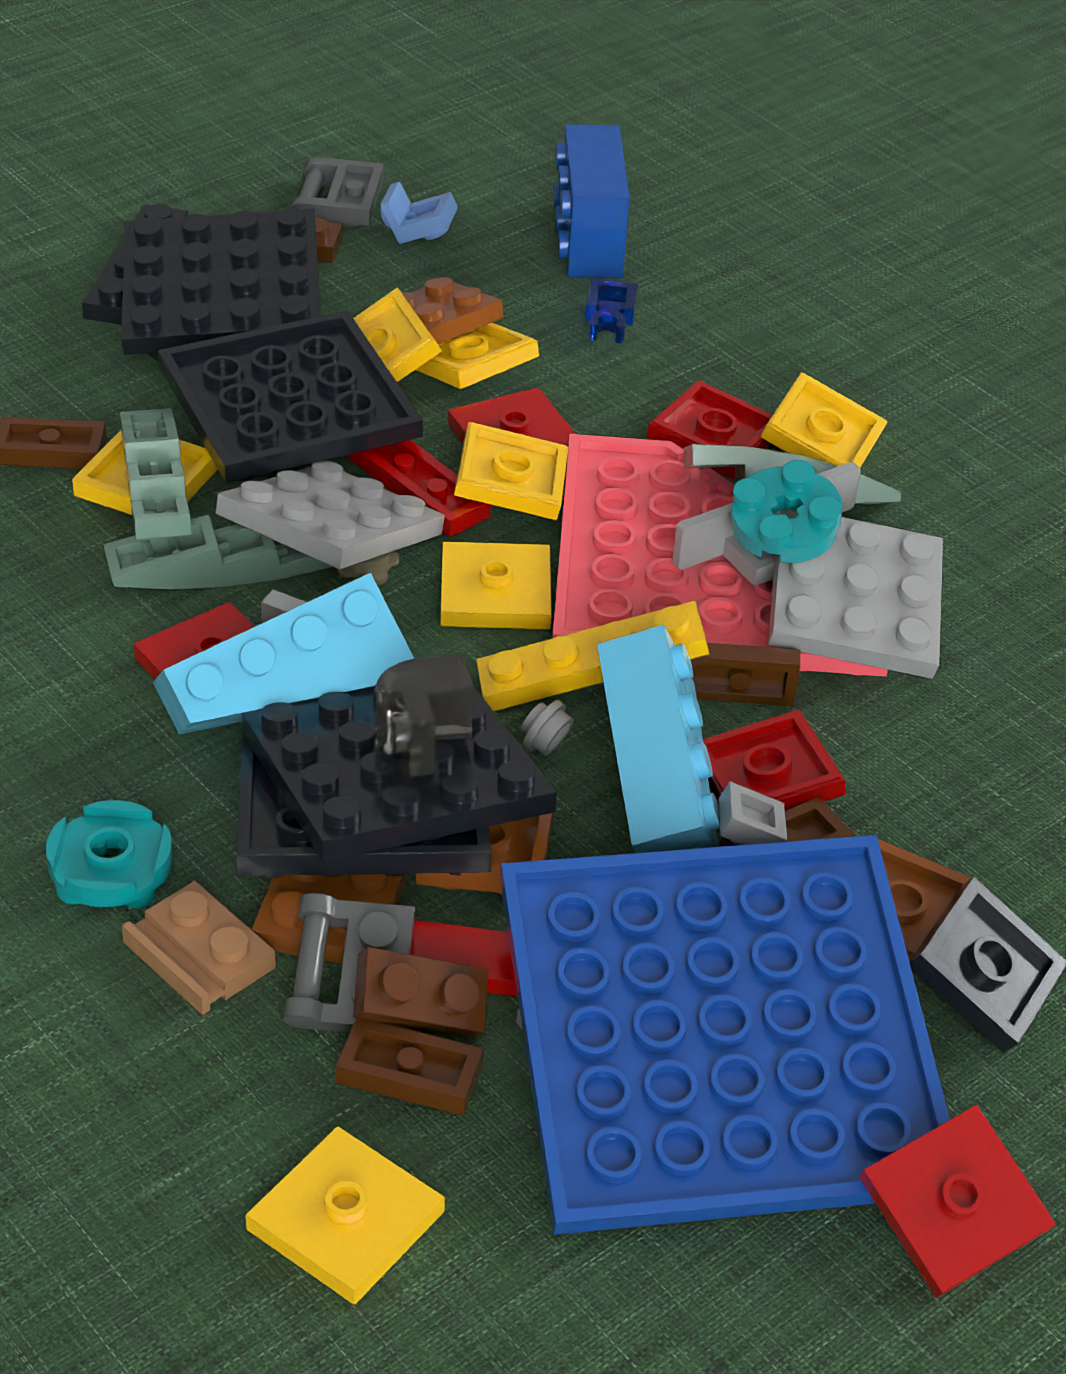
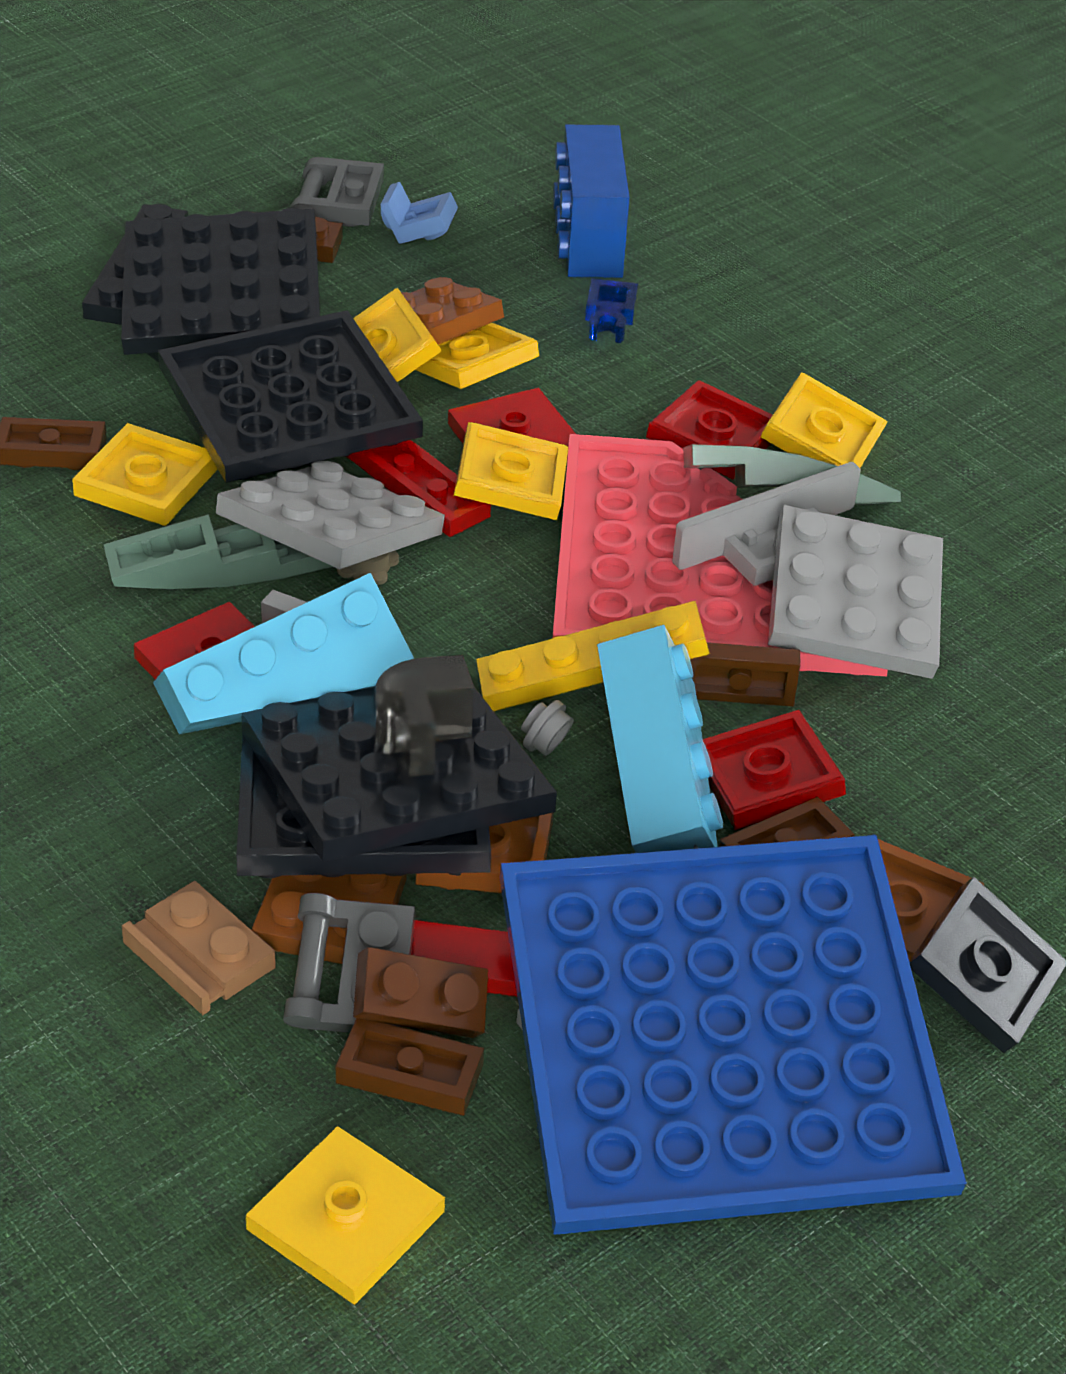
teal plate [46,800,173,908] -> none
sand green slope [119,408,192,540] -> none
yellow plate [440,542,551,630] -> none
light grey plate [718,782,787,845] -> none
teal plate [731,460,843,563] -> none
red plate [858,1105,1056,1299] -> none

